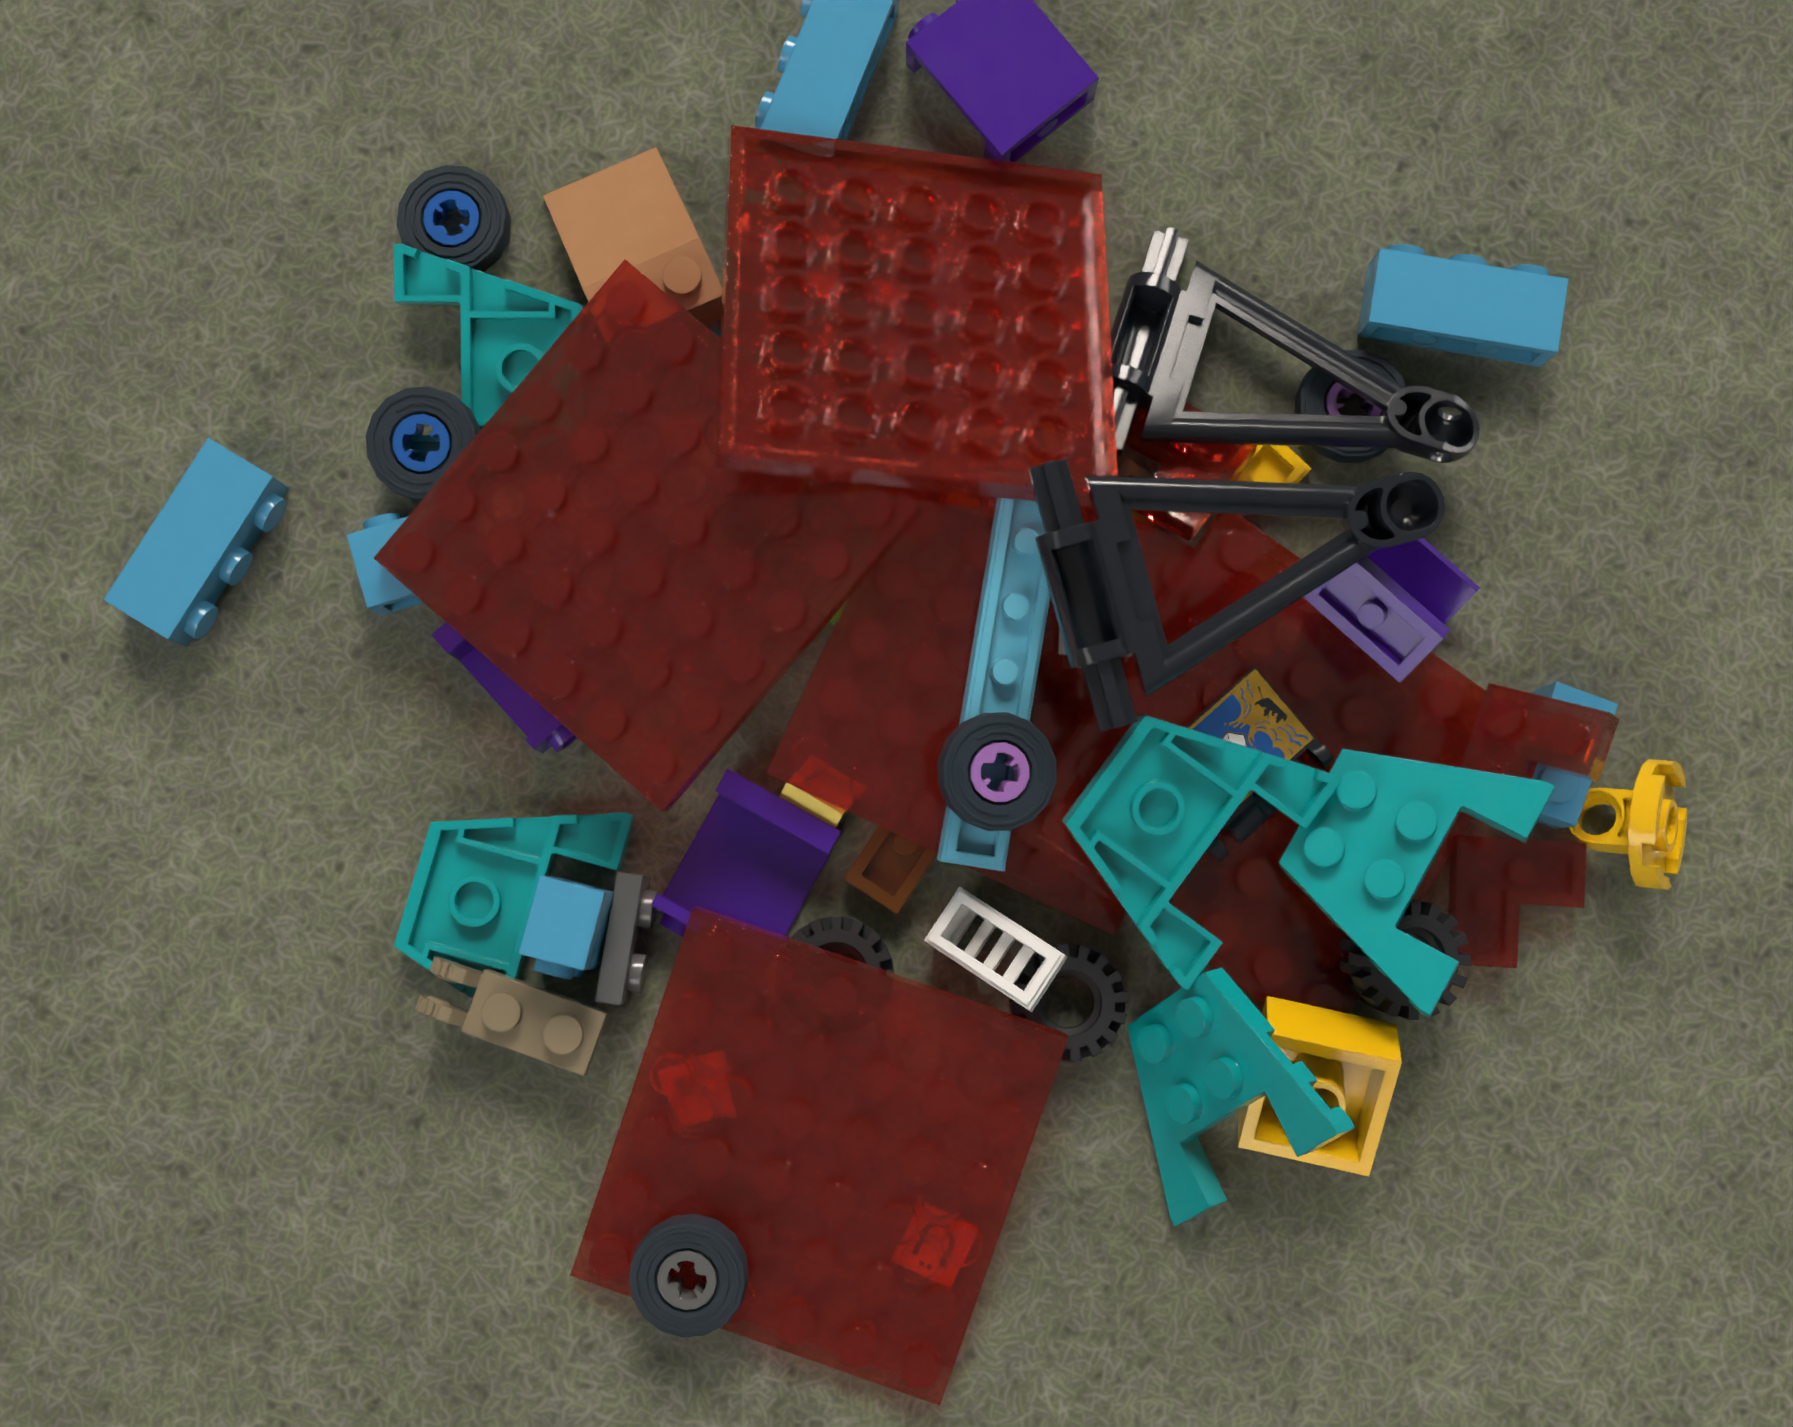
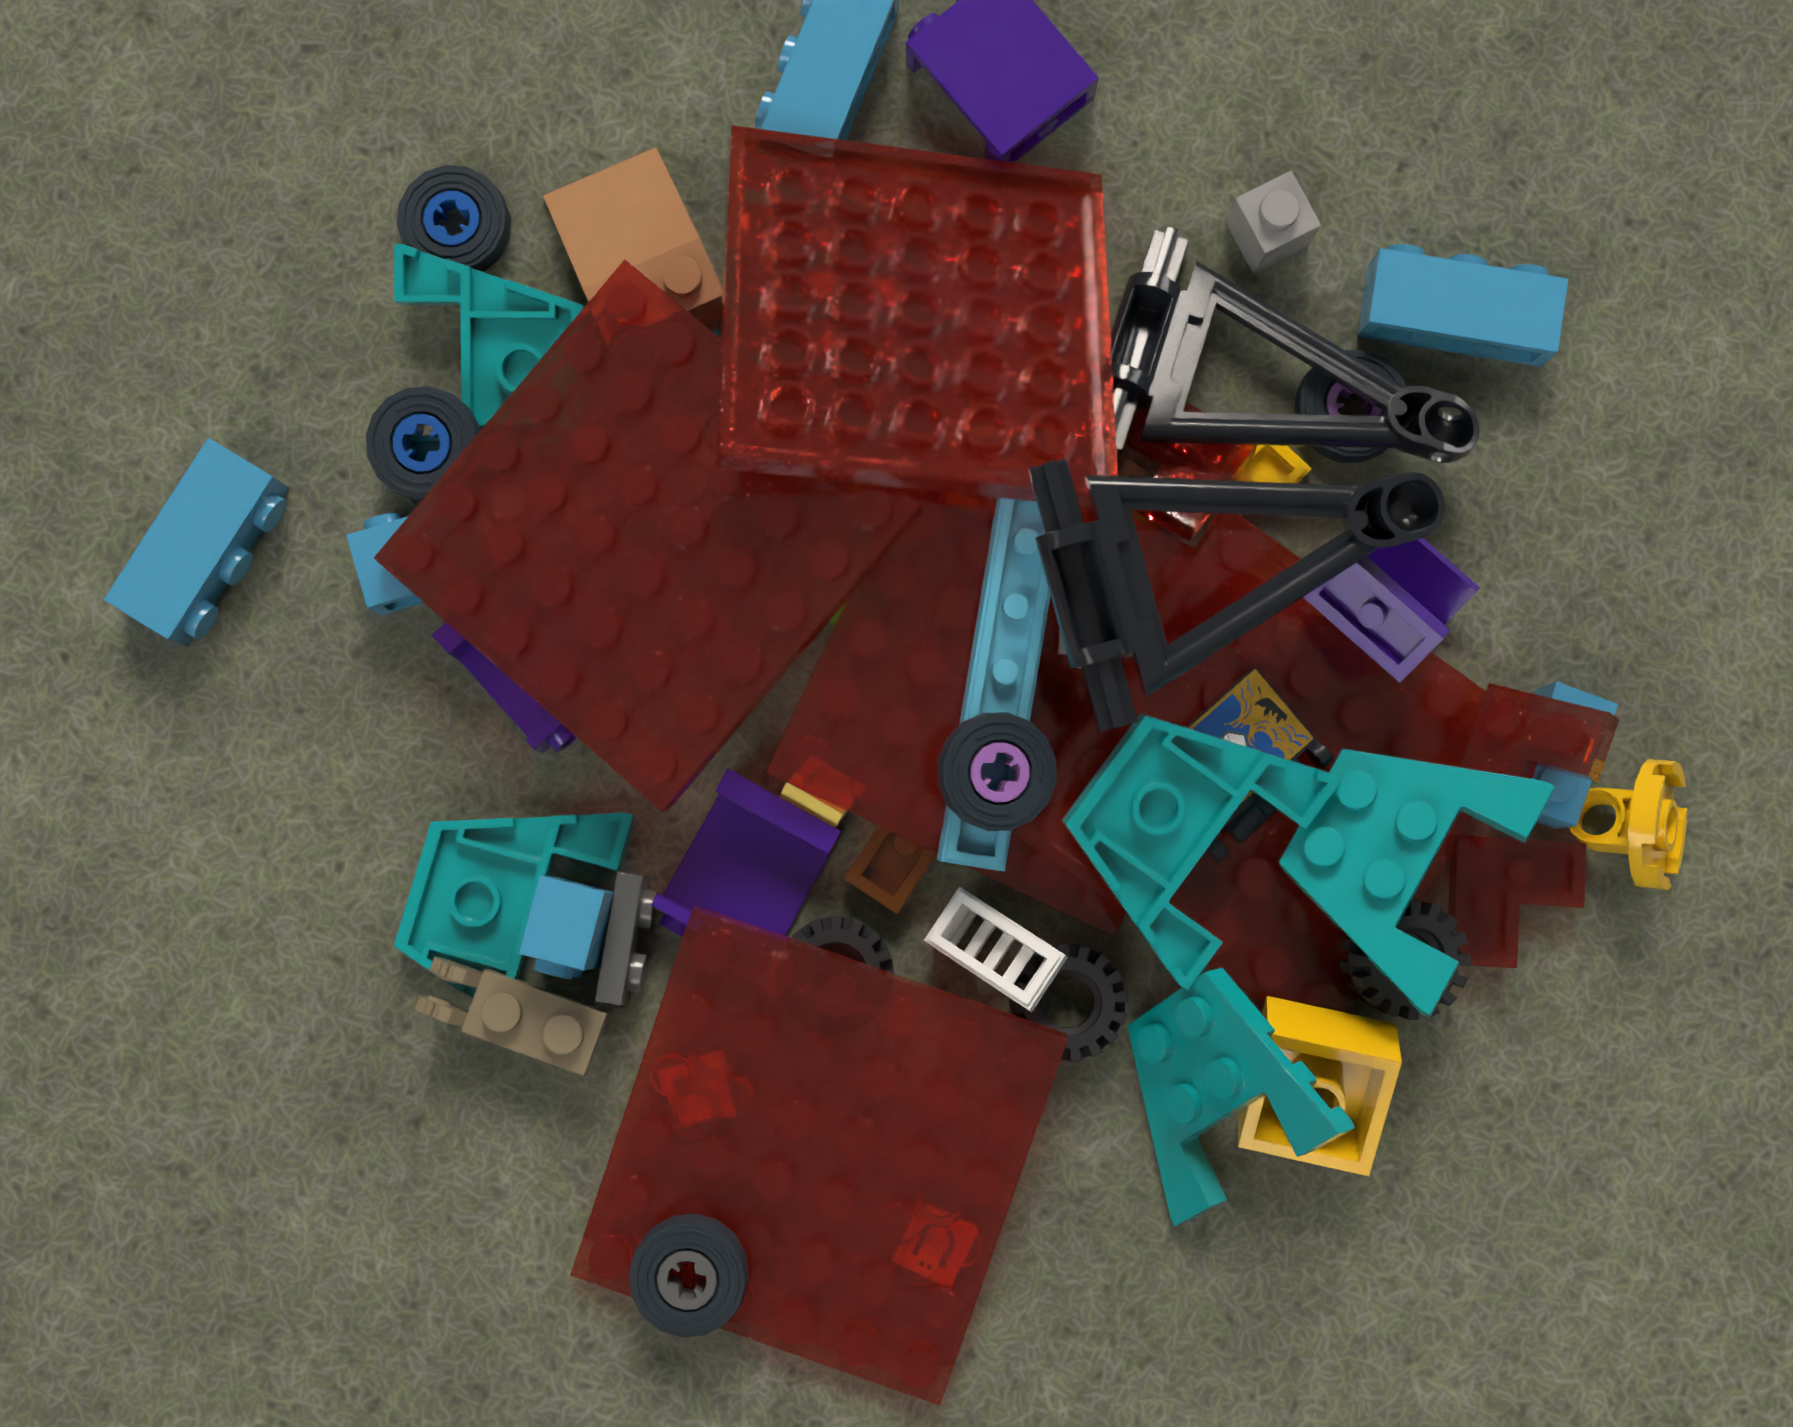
none -> light grey brick [1225,170,1321,275]

